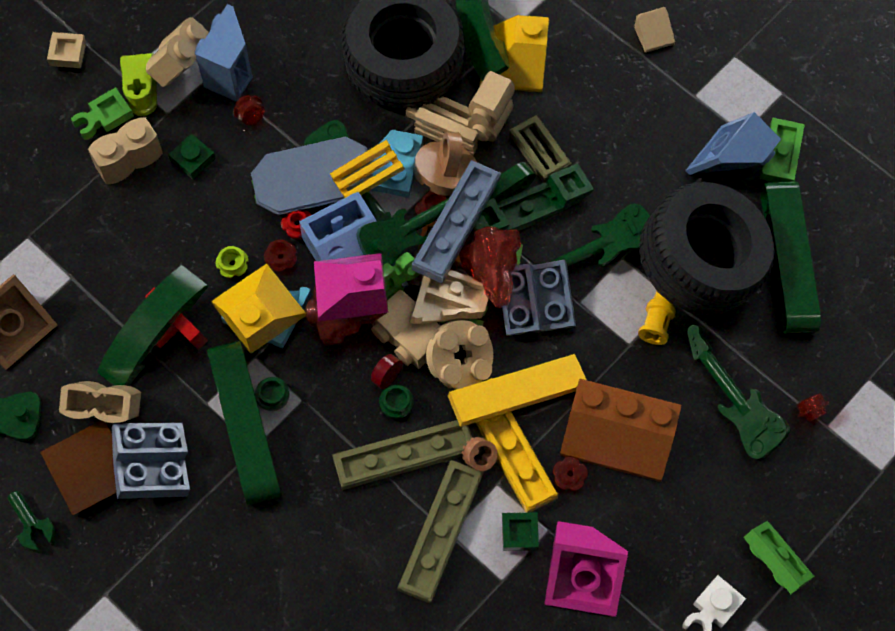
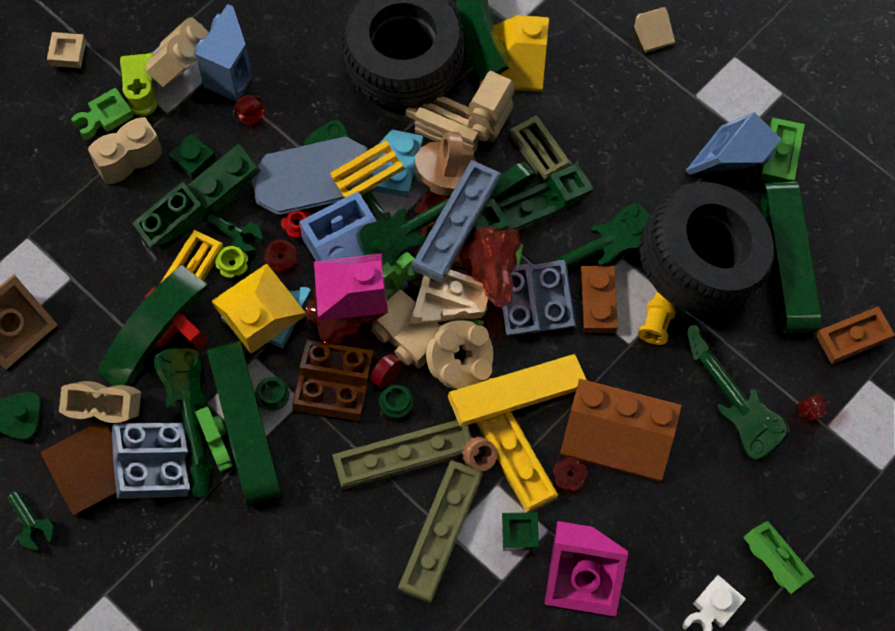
none -> dark green slope [132,143,261,249]
none -> dark green piece [154,348,212,498]
none -> yellow tile [161,230,224,282]
none -> bright green plate [195,407,233,472]
none -> dark green bar [206,212,264,256]
none -> reddish brown slope [292,340,373,422]
none -> dark orange plate [580,266,618,333]
none -> dark orange plate [816,306,895,364]

